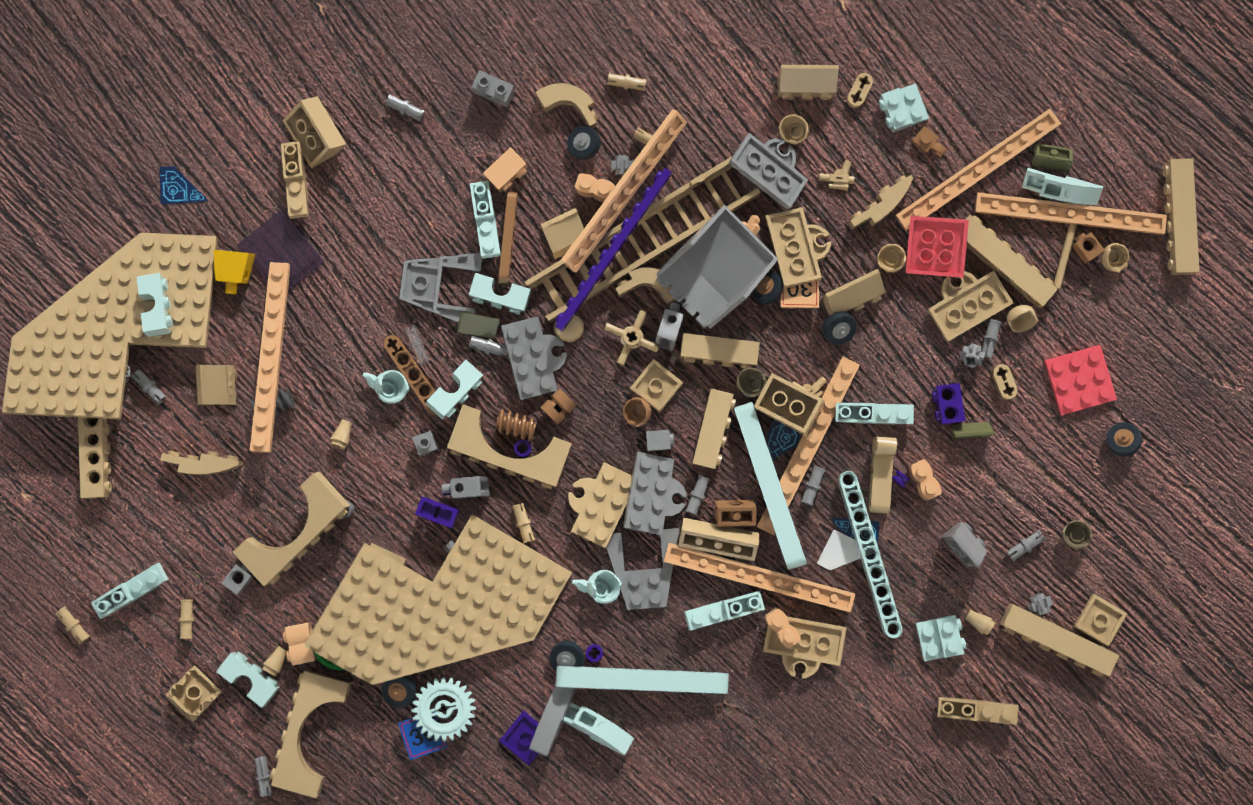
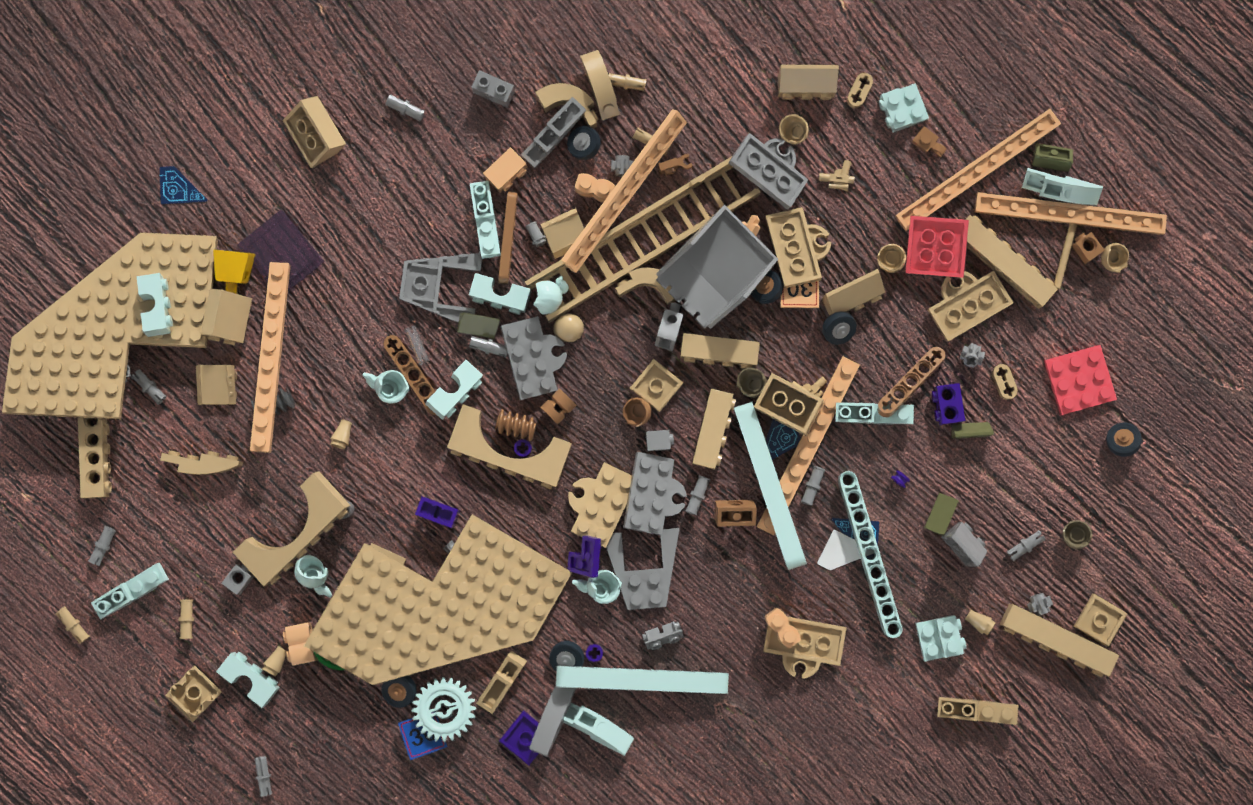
tan arch [270,670,352,798] -> none
tan slope [281,141,309,219] -> none
light grey brick [412,431,439,457] -> none
light grey torso [442,476,490,499] -> none
tan pin [512,503,535,544] -> none
dark purple plate [555,168,672,332] -> none
tan bar [604,310,660,365] -> none
light nougat plate [663,543,855,612] -> none
tan brick [678,518,759,561] -> none
light aqua slope [684,591,765,630] -> none
tan slope [848,175,913,230] -> none
tan beam [869,436,897,514] -> none
light nougat brick [908,459,941,501] -> none
light grey axle [981,319,1001,358] -> none
tan hair [1007,305,1038,332] -> none
tan brick [1163,159,1199,275] -> none
none -> light grey pin [88,526,116,566]
none -> tan brick [201,289,252,346]
none -> light aqua hair [294,555,332,598]
none -> tan slope [476,651,527,714]
none -> light grey slope [521,97,586,169]
none -> light grey pin [525,222,546,247]
none -> light aqua hair [533,276,569,314]
none -> dark purple plate [567,535,601,578]
none -> tan arch [580,50,620,120]
none -> light grey hinge [642,622,684,650]
none -> medium nougat plate [658,154,693,175]
none -> medium nougat beam [877,347,945,417]
none -> olive slope [924,493,959,536]

